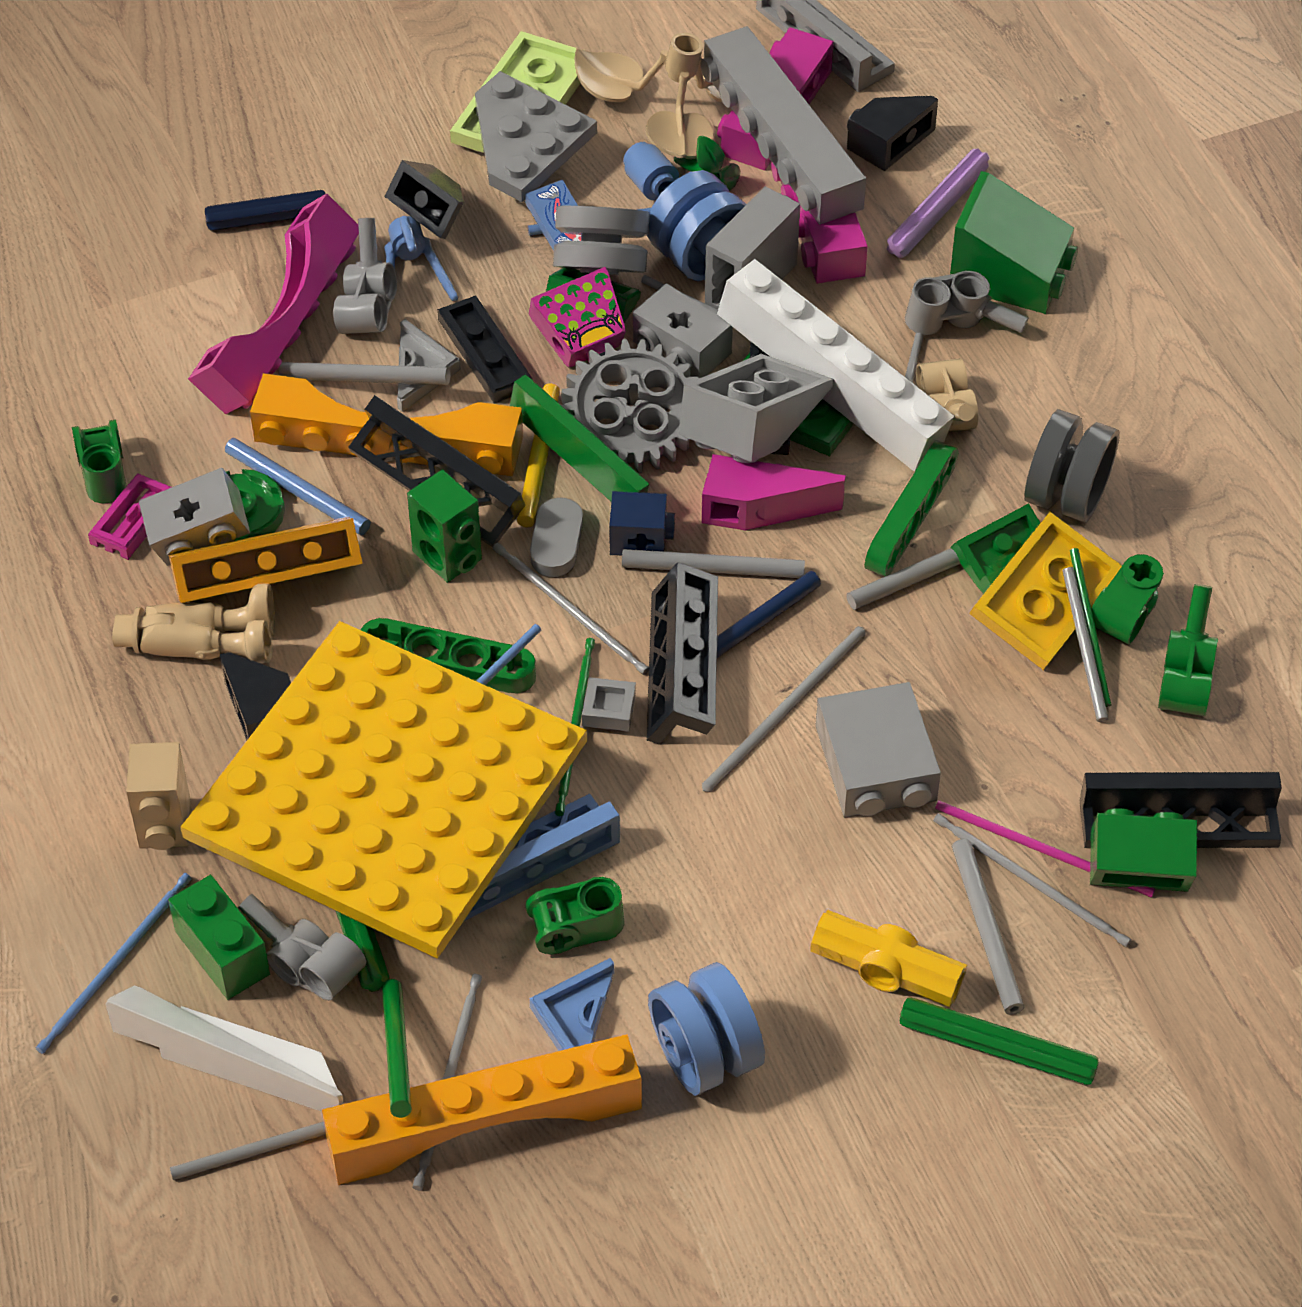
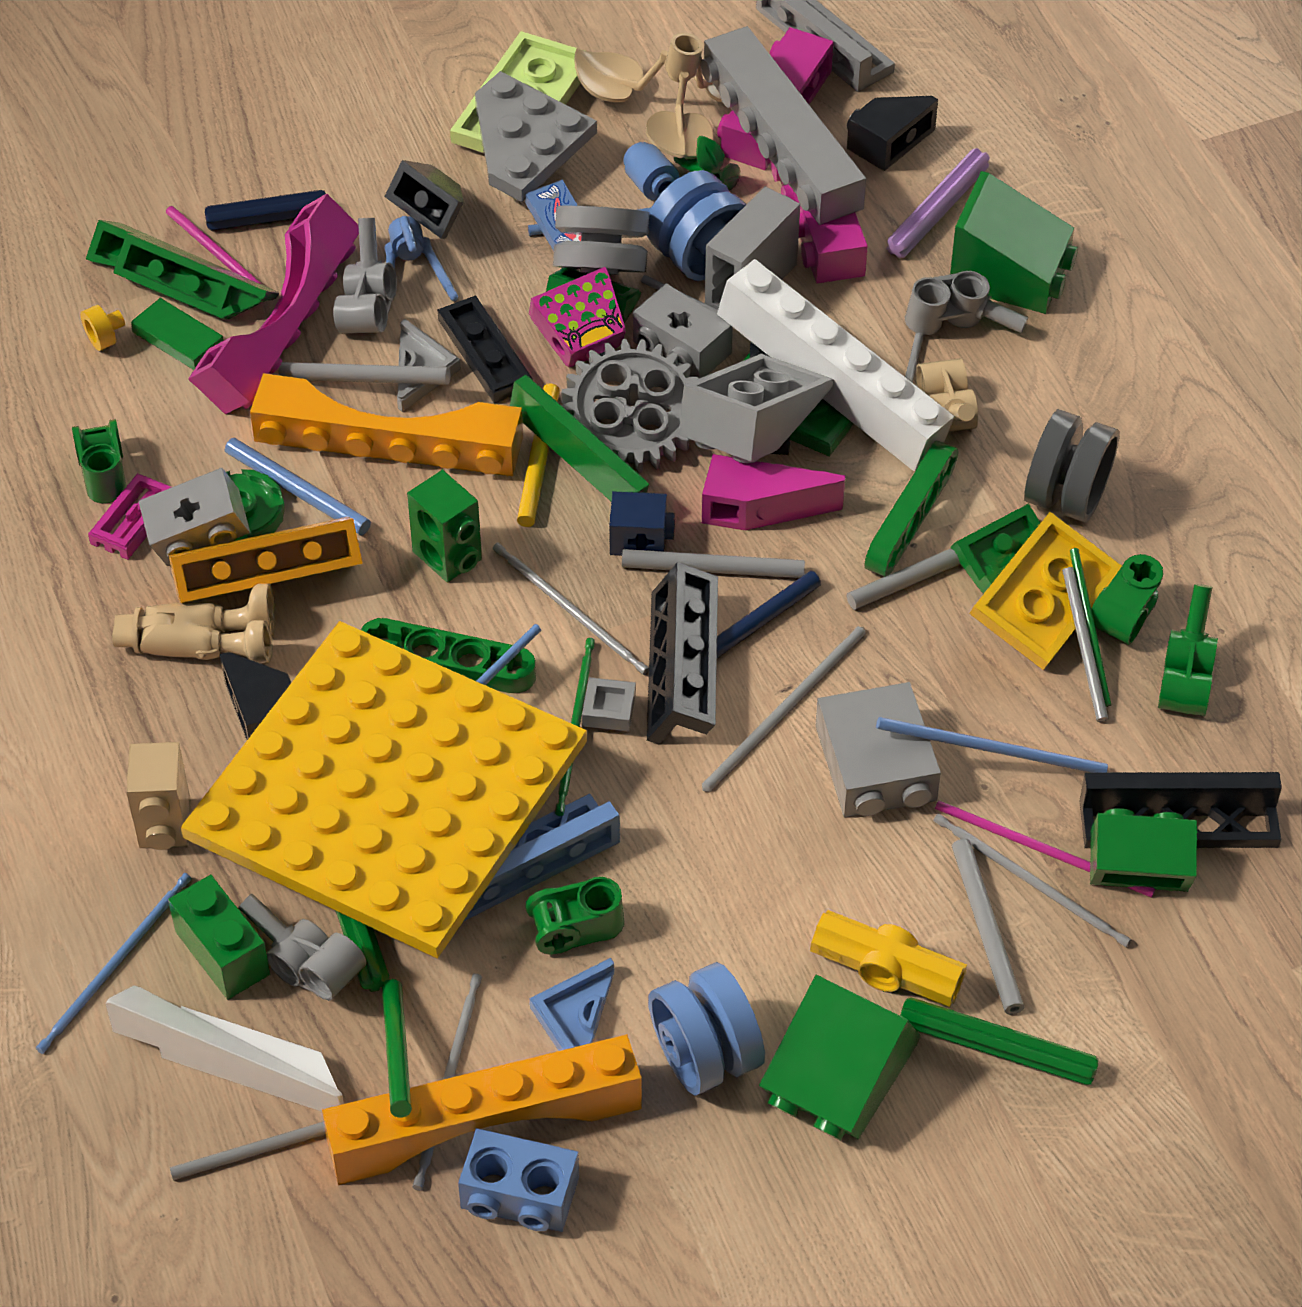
black fence [348,395,525,547] -> none
light grey tile [530,498,583,577] -> none
none -> yellow tile [80,305,125,351]
none -> green wedge [86,220,279,319]
none -> green tile [131,298,224,370]
none -> dark pink axle [166,206,263,285]
none -> medium blue brick [458,1128,579,1232]
none -> green slope [759,974,921,1141]
none -> medium blue axle [876,717,1108,773]

